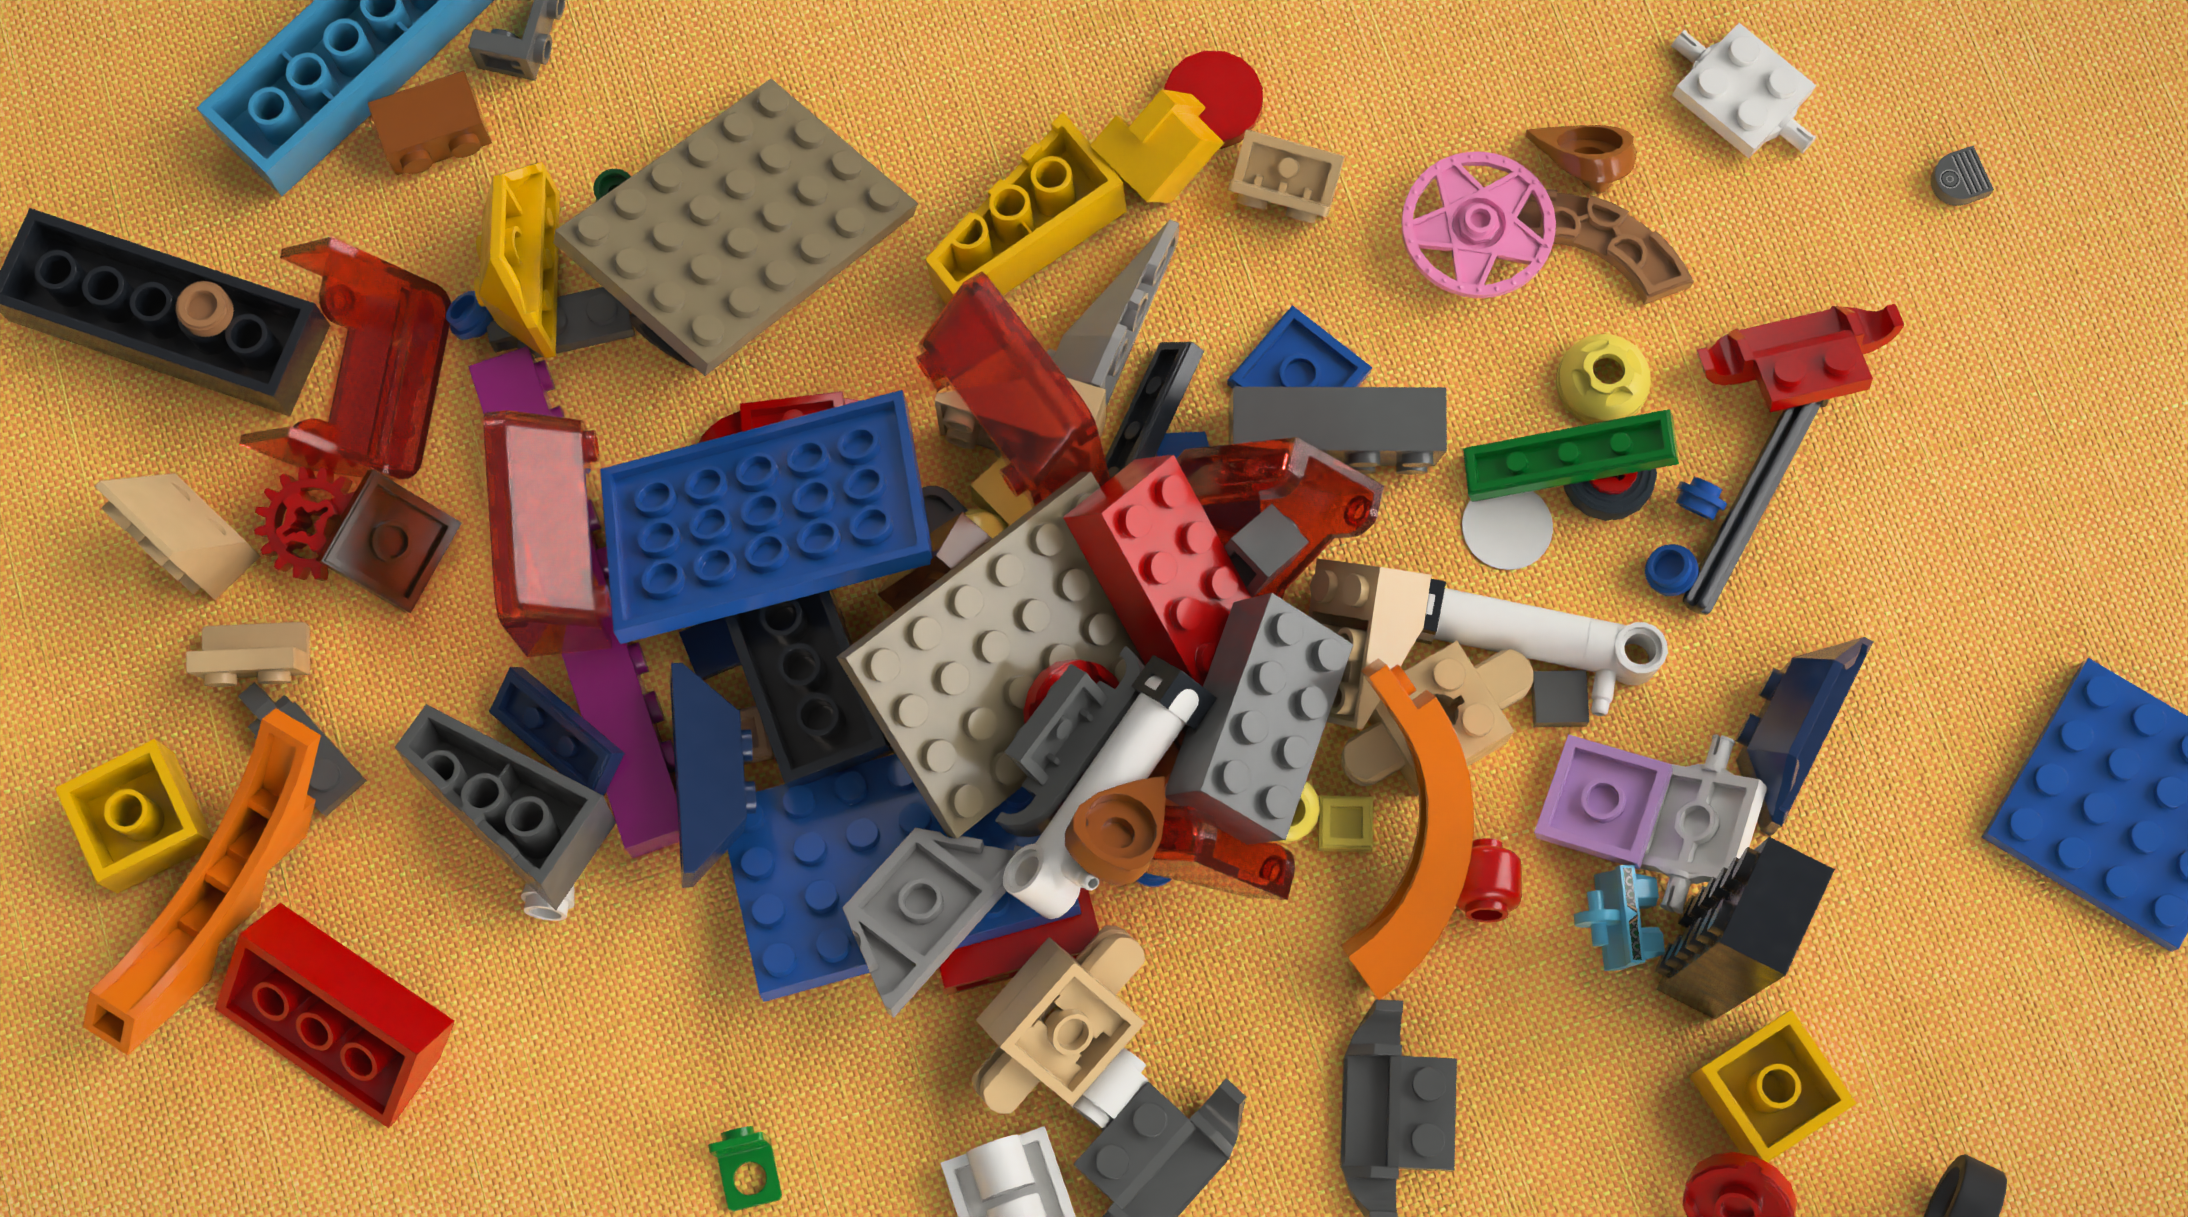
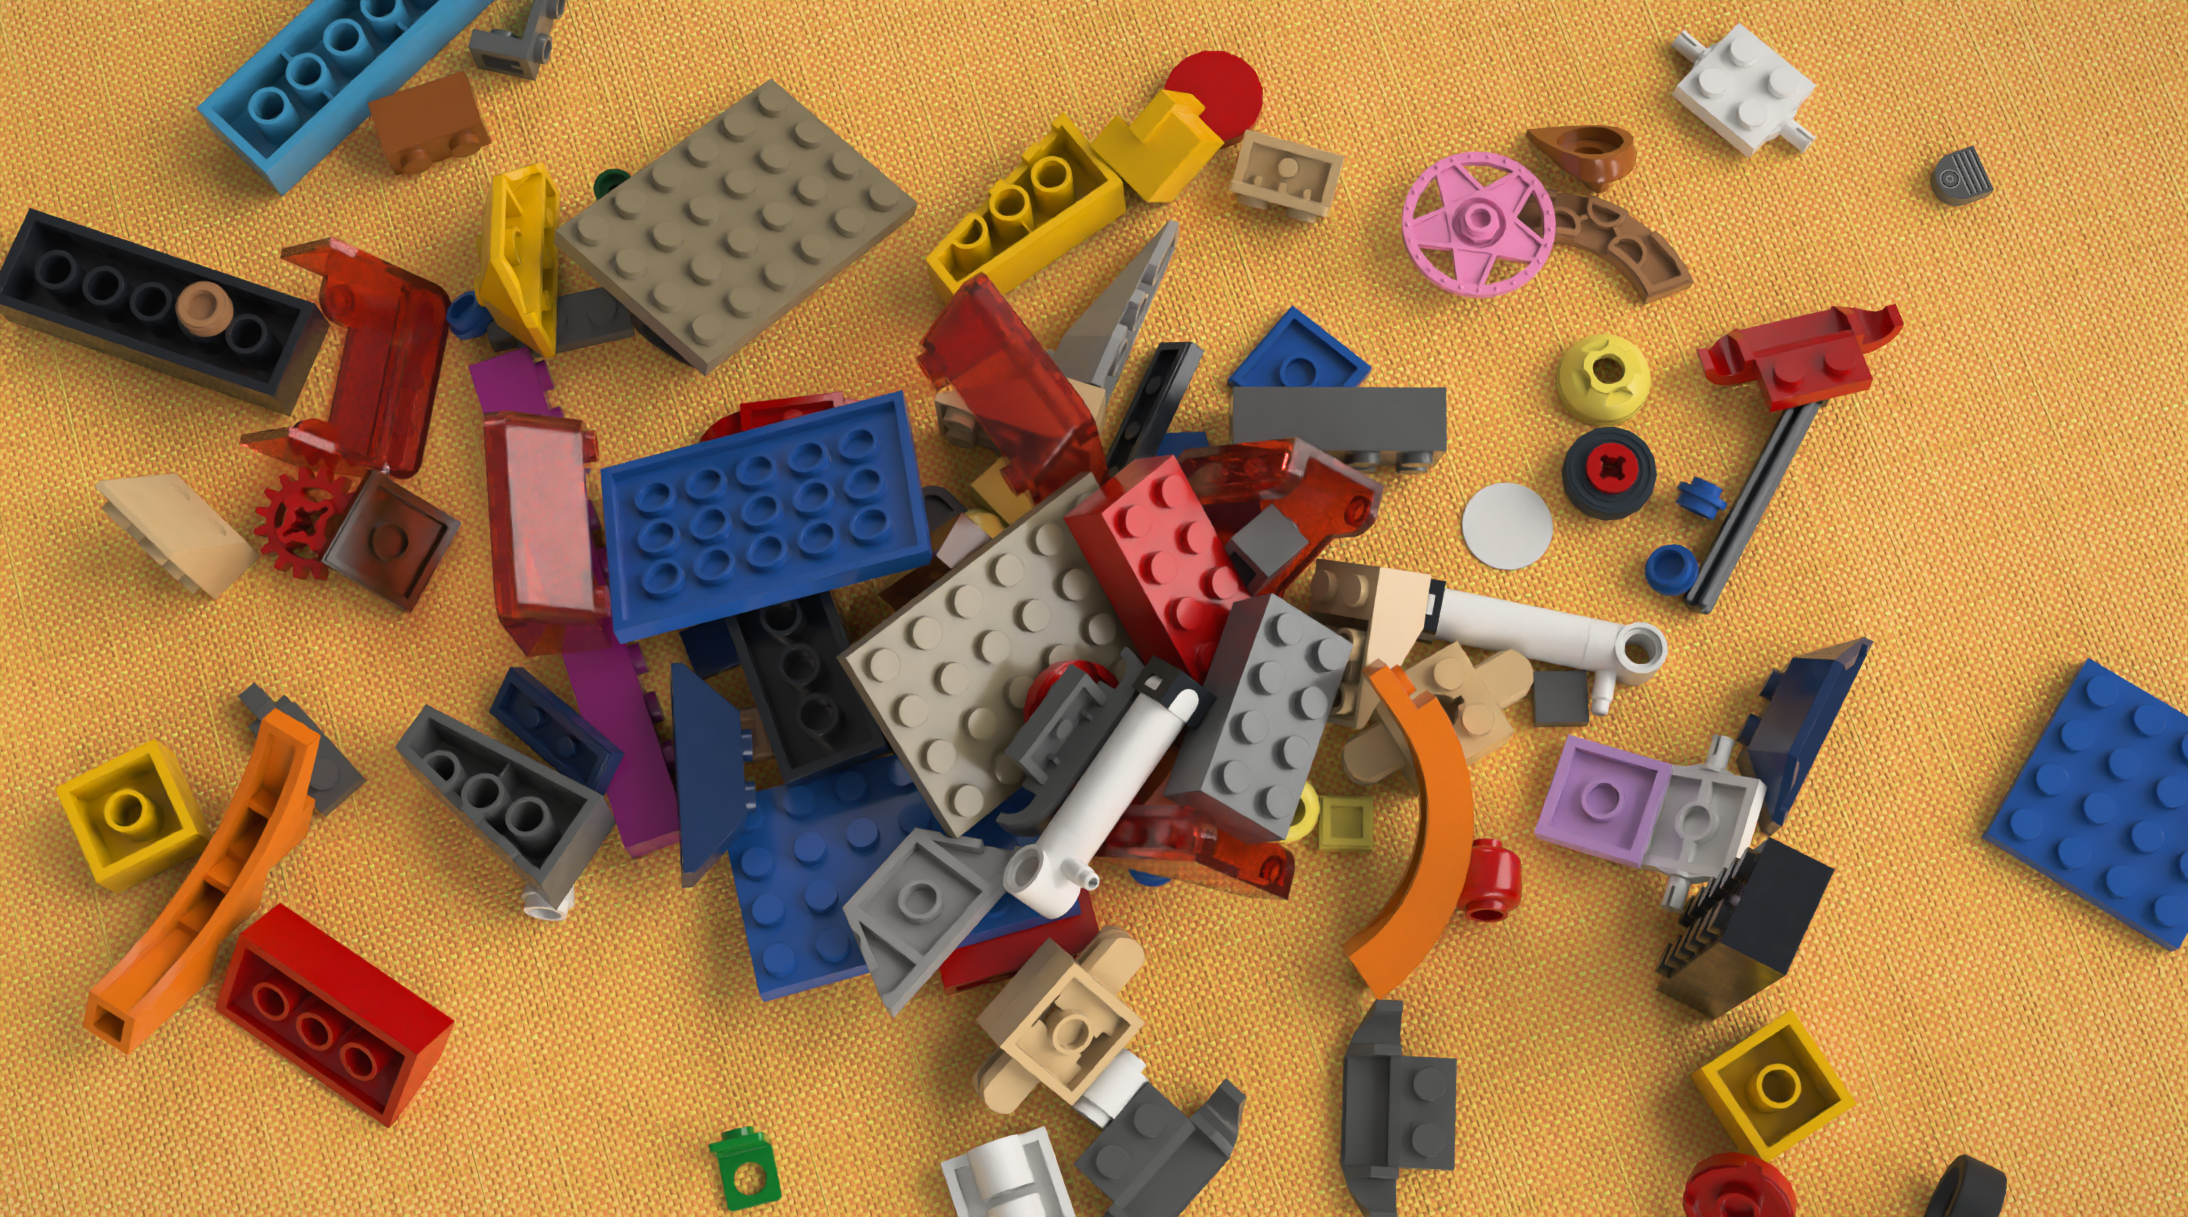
tan bracket [186,622,310,687] -> none
dark orange piece [1065,776,1166,886] -> none
green tile [1463,409,1679,502] -> none
medium azure hips [1574,865,1665,971] -> none

